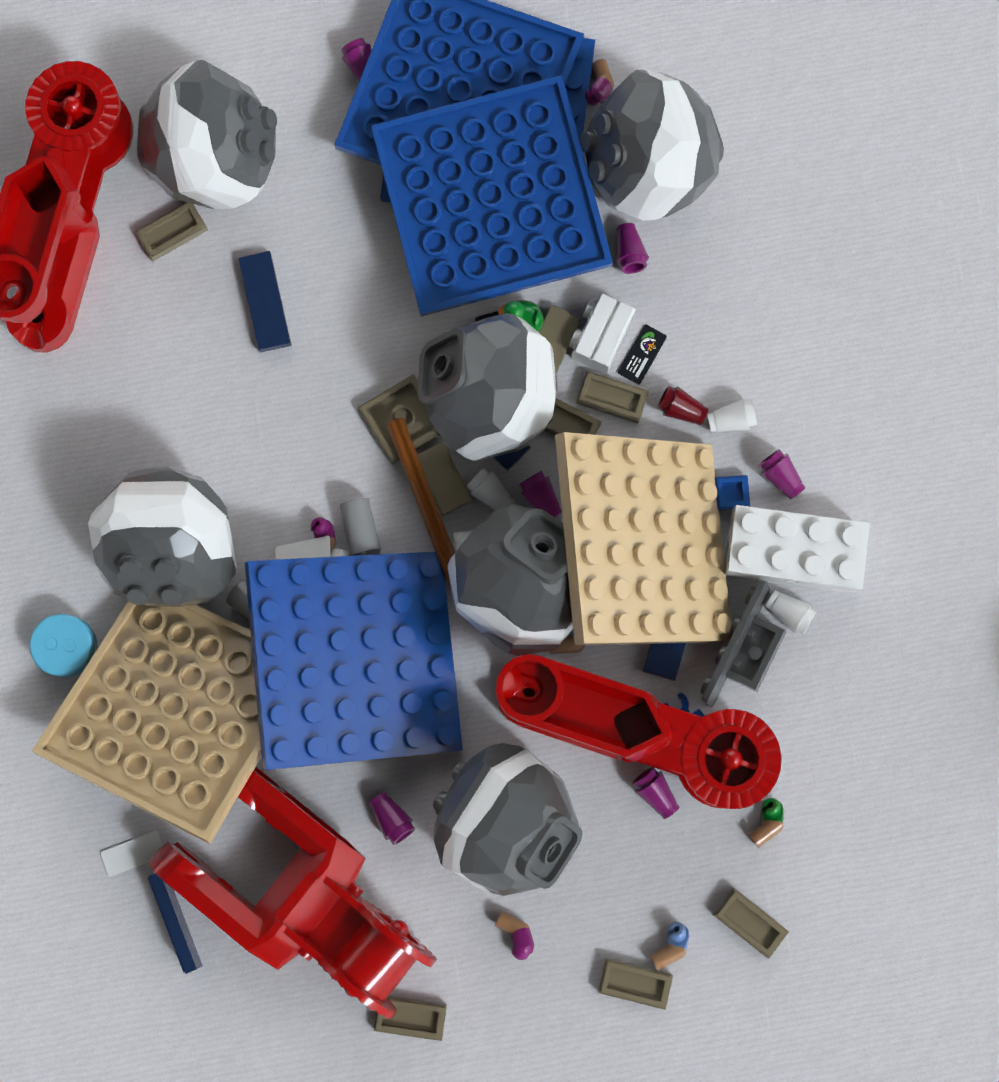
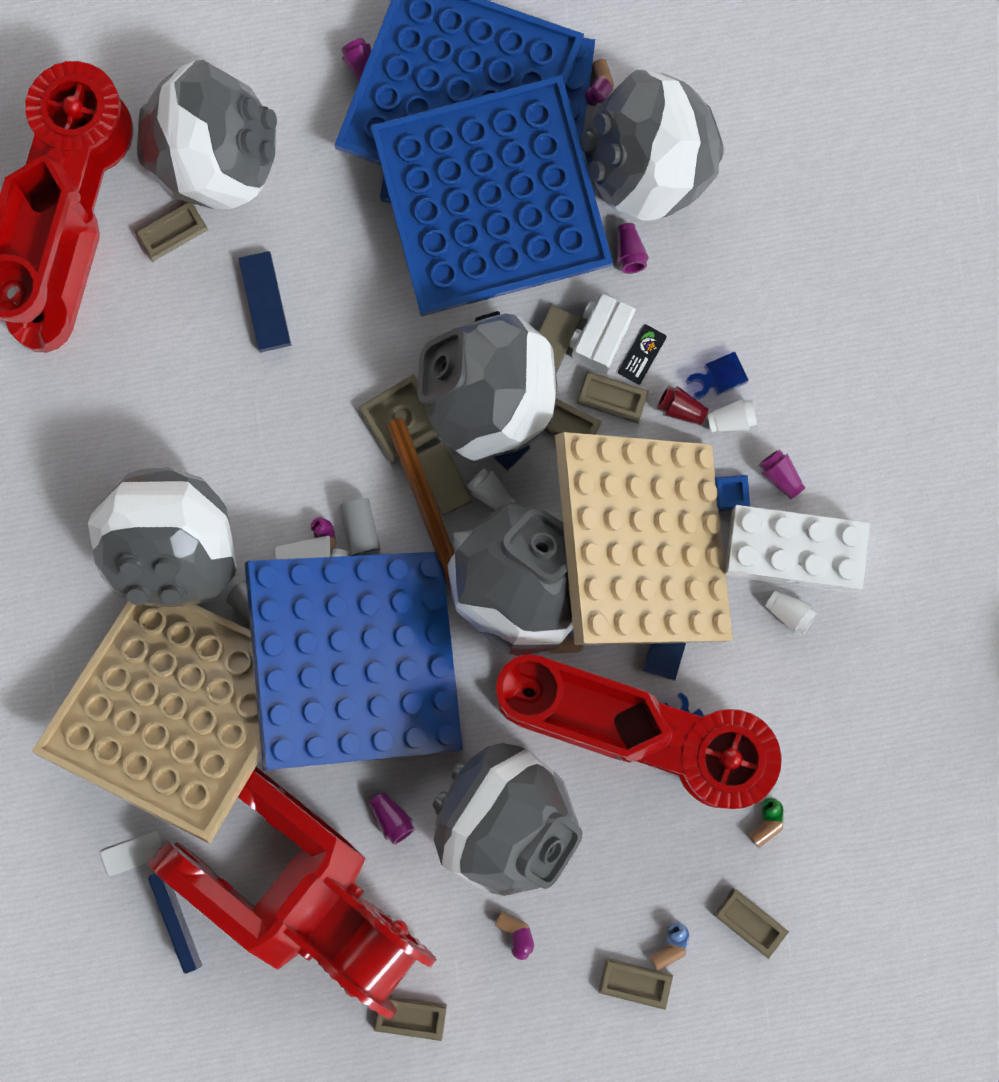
medium azure head [30,614,98,677] -> none
green animal [498,300,544,332] -> none
magenta cone [519,470,562,517] -> none
magenta cone [632,767,680,819] -> none
dark grey bracket [700,580,786,707] -> none
none -> clear blue plate [686,352,749,400]

